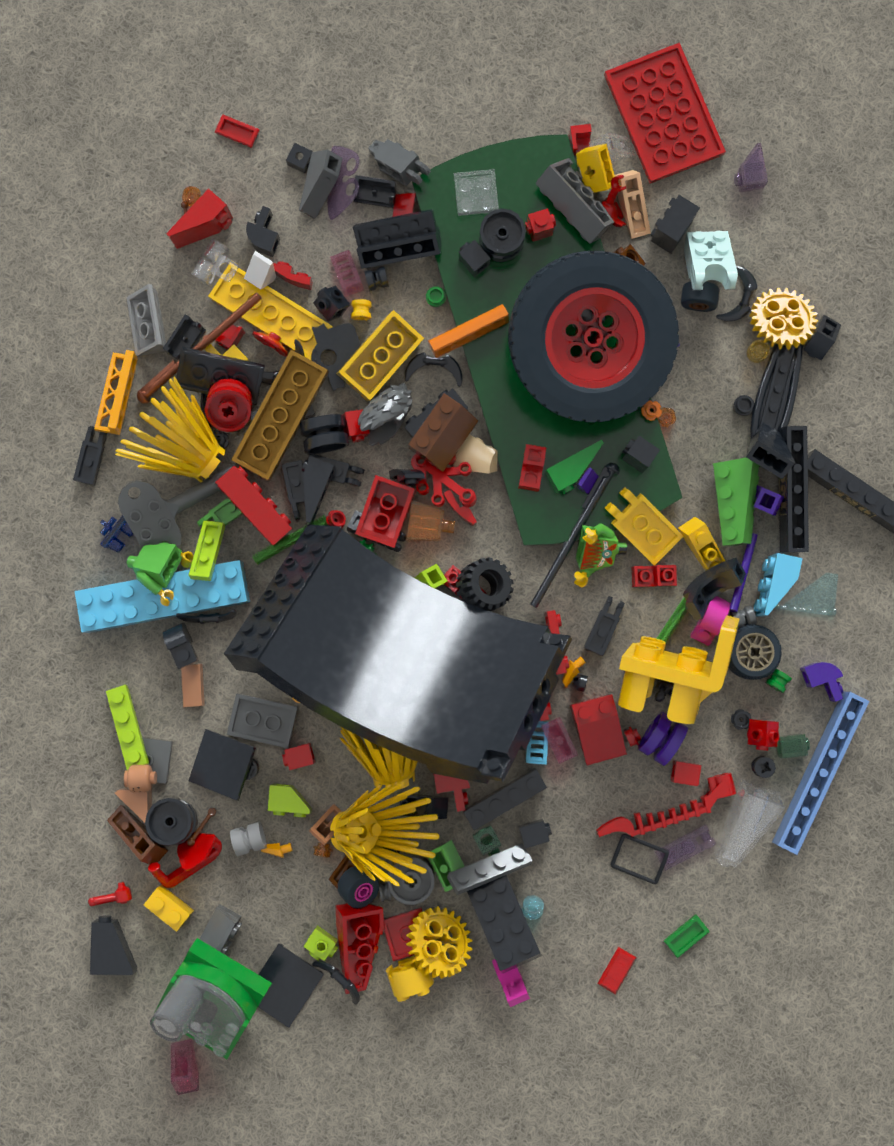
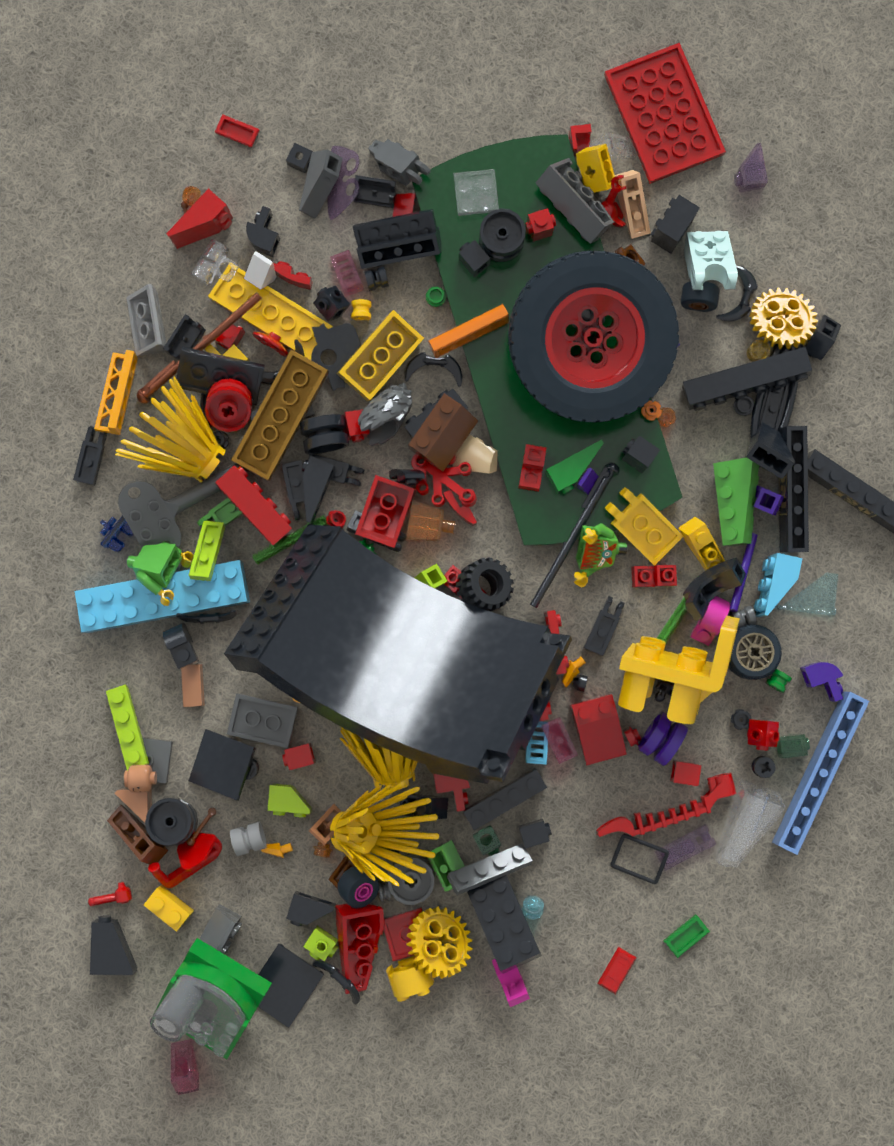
none -> black slope [286,891,336,926]
none -> black brick [682,347,812,411]

